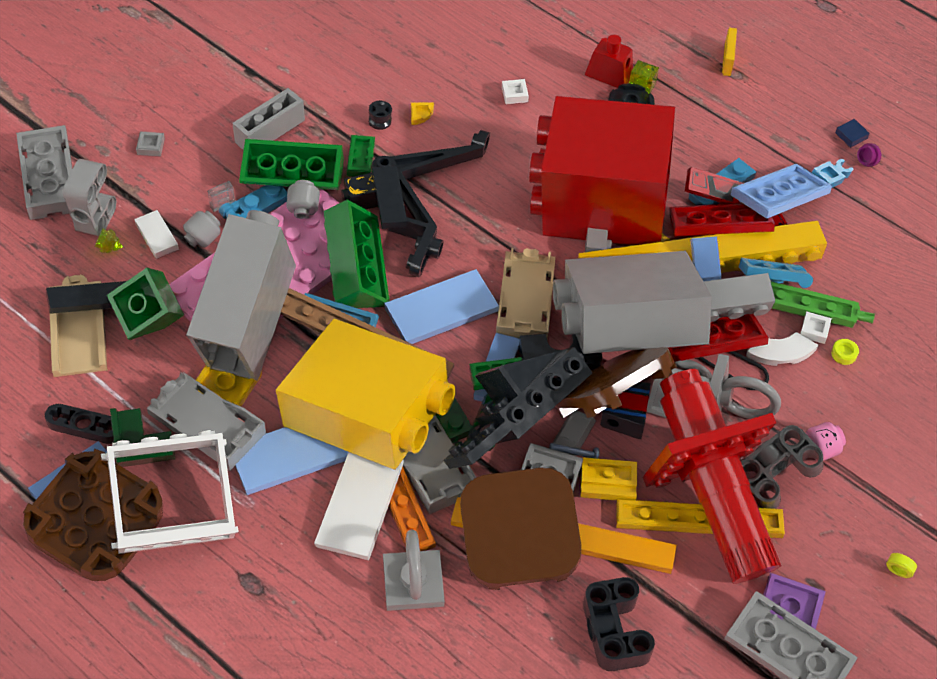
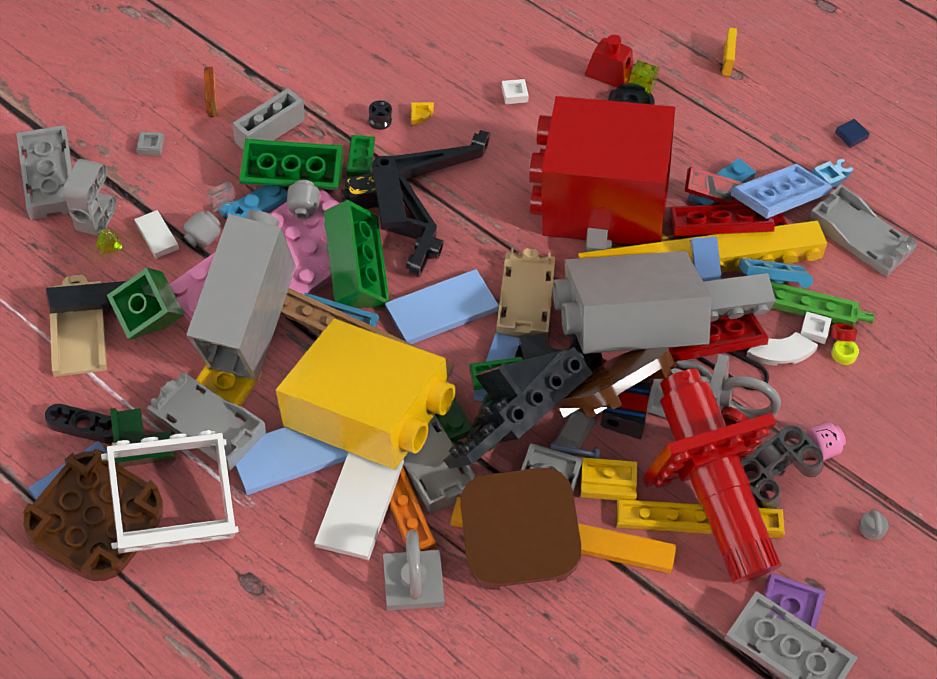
black beam [583,577,655,671] -> none
magenta plate [857,143,882,167] -> none
neon yellow tile [886,553,917,578] -> none
none -> clear orange tile [204,67,217,117]
none -> red tile [721,406,747,426]
none -> light grey piece [808,184,918,278]
none -> red tile [830,323,857,341]
none -> light grey tile [859,509,889,541]

